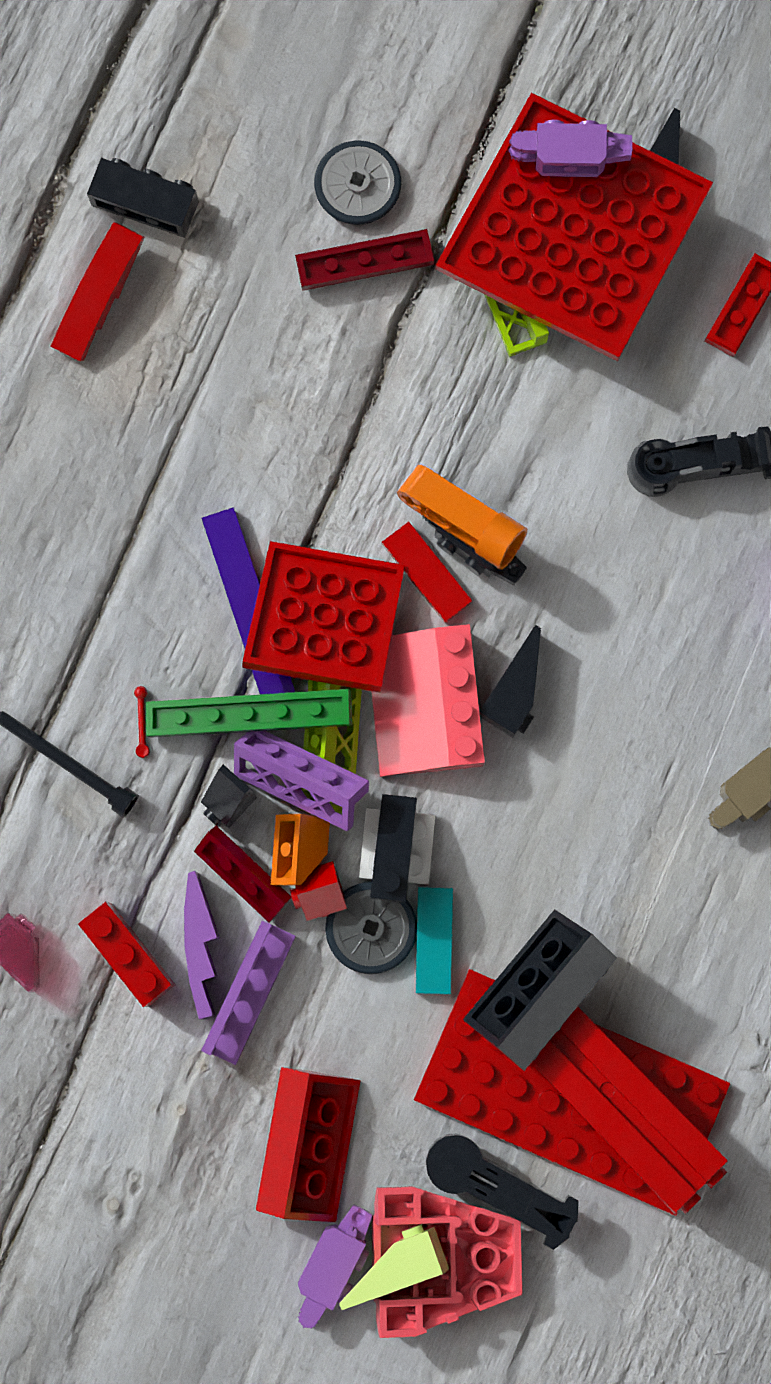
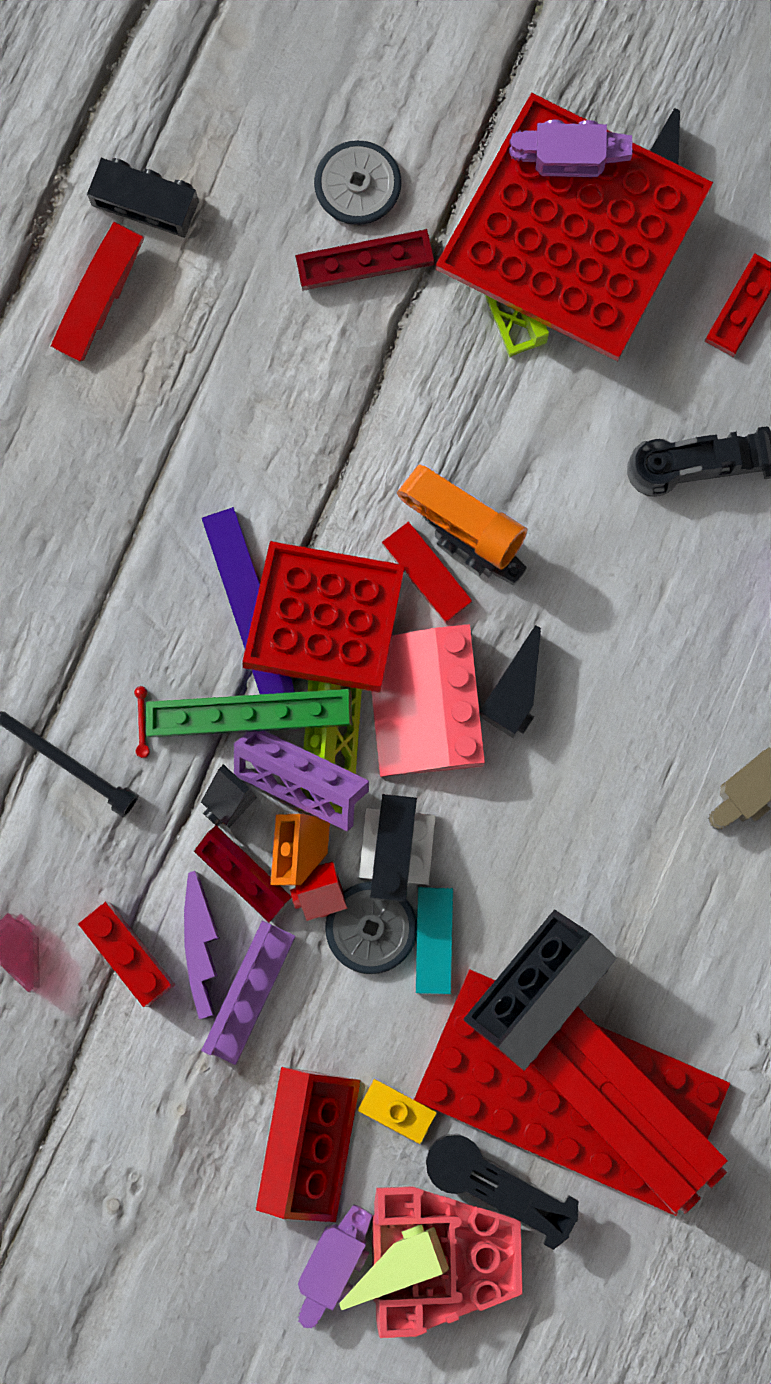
none -> yellow plate [357,1078,437,1144]

